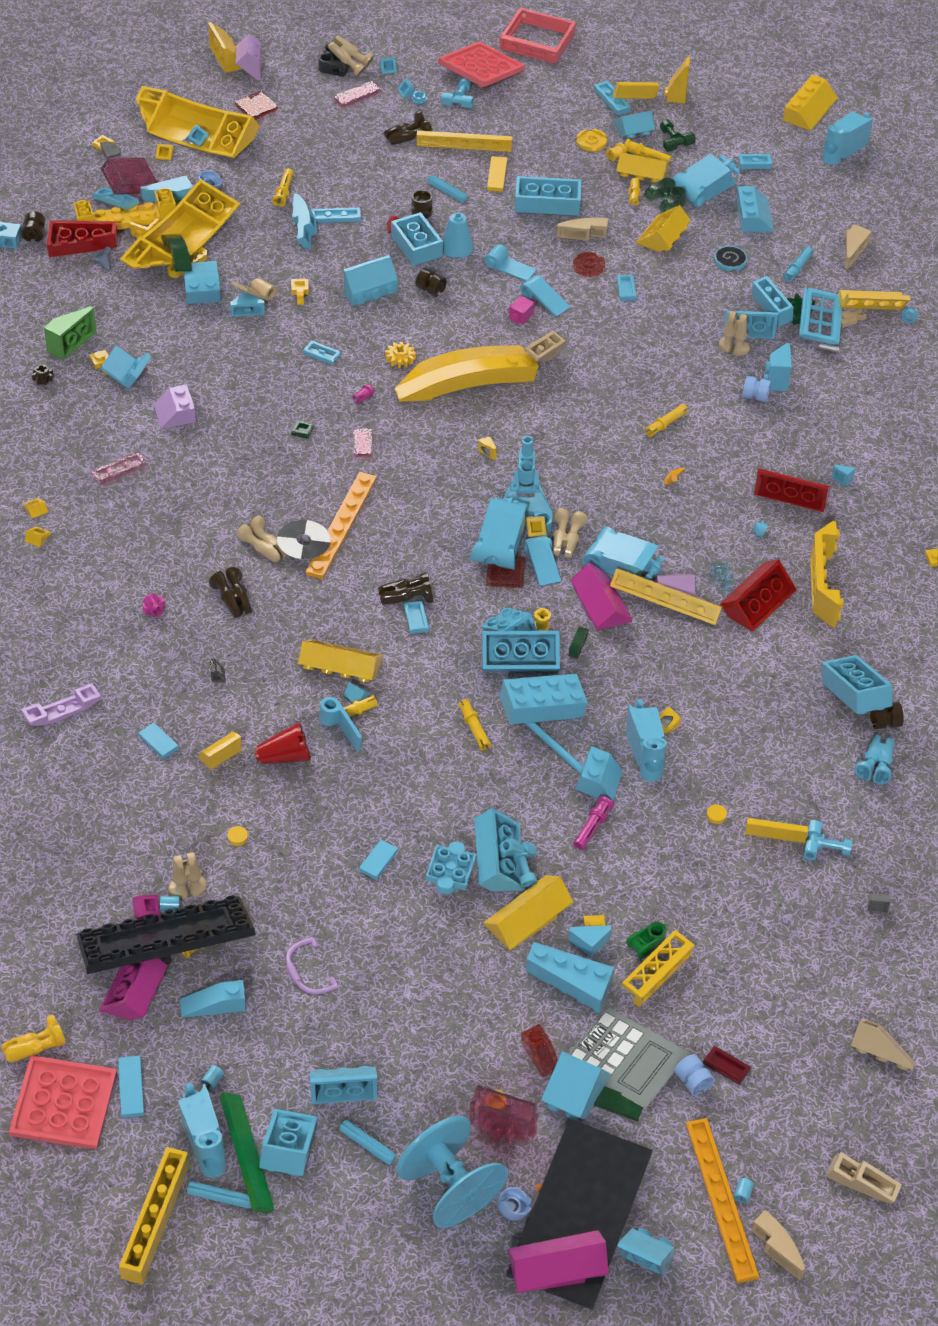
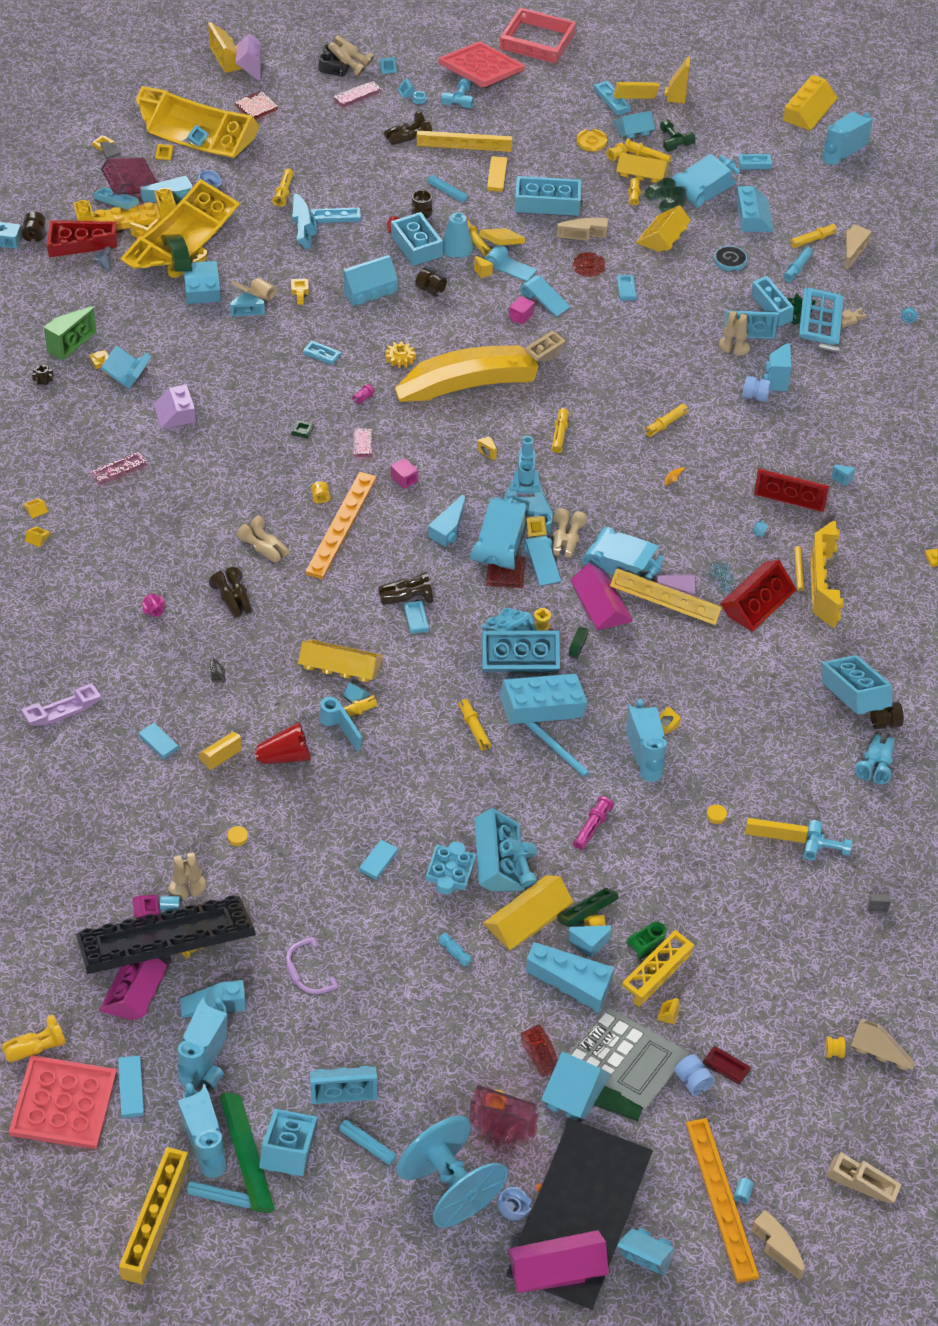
sticker [277,520,331,559] -> none
medium azure slope [575,746,623,801] -> none
yellow fence [838,290,910,310] -> none
none -> medium azure piece [178,997,227,1088]
none -> yellow wheel [311,481,331,504]
none -> dark pink brick [391,458,418,489]
none -> medium azure slope [428,495,465,547]
none -> medium azure axle [439,933,472,967]
none -> yellow pin [466,217,492,257]
none -> yellow slope [474,256,493,278]
none -> yellow tile [479,228,525,246]
none -> yellow pin [551,408,569,453]
none -> dark green tile [557,887,619,927]
none -> yellow slope [657,998,680,1025]
none -> yellow pin [790,224,837,249]
none -> yellow piece [794,546,805,591]
none -> yellow wheel [825,1036,845,1059]

